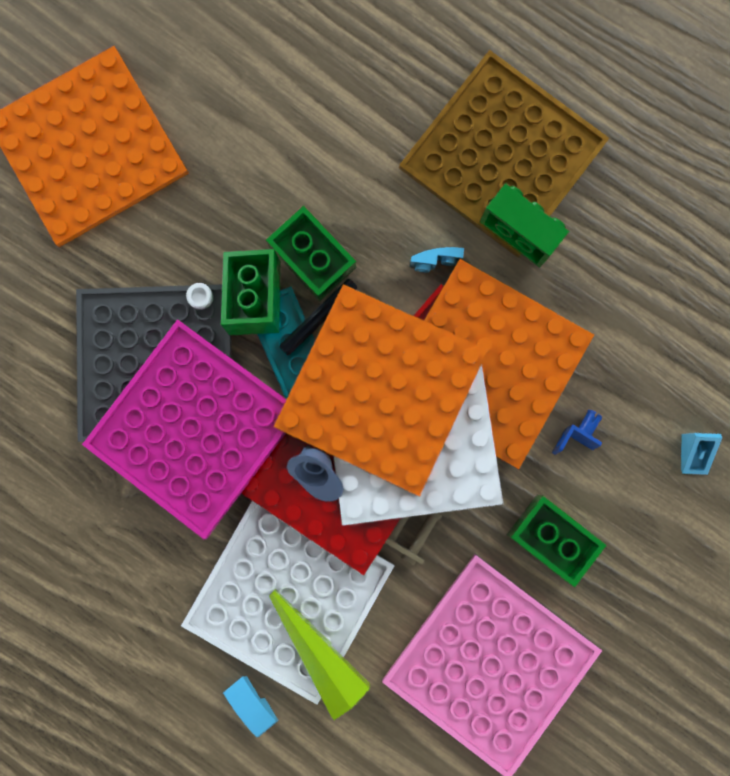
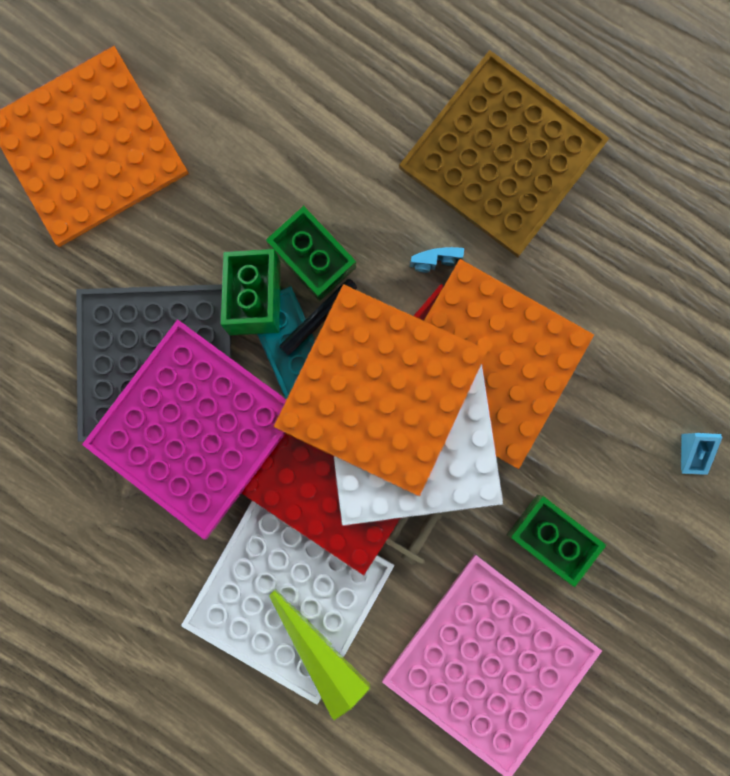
white tile [186,283,213,310] -> none
medium azure slope [223,676,278,737] -> none
sand blue piece [287,446,344,502] -> none
green brick [480,183,569,268] -> none
blue bracket [552,410,602,455] -> none

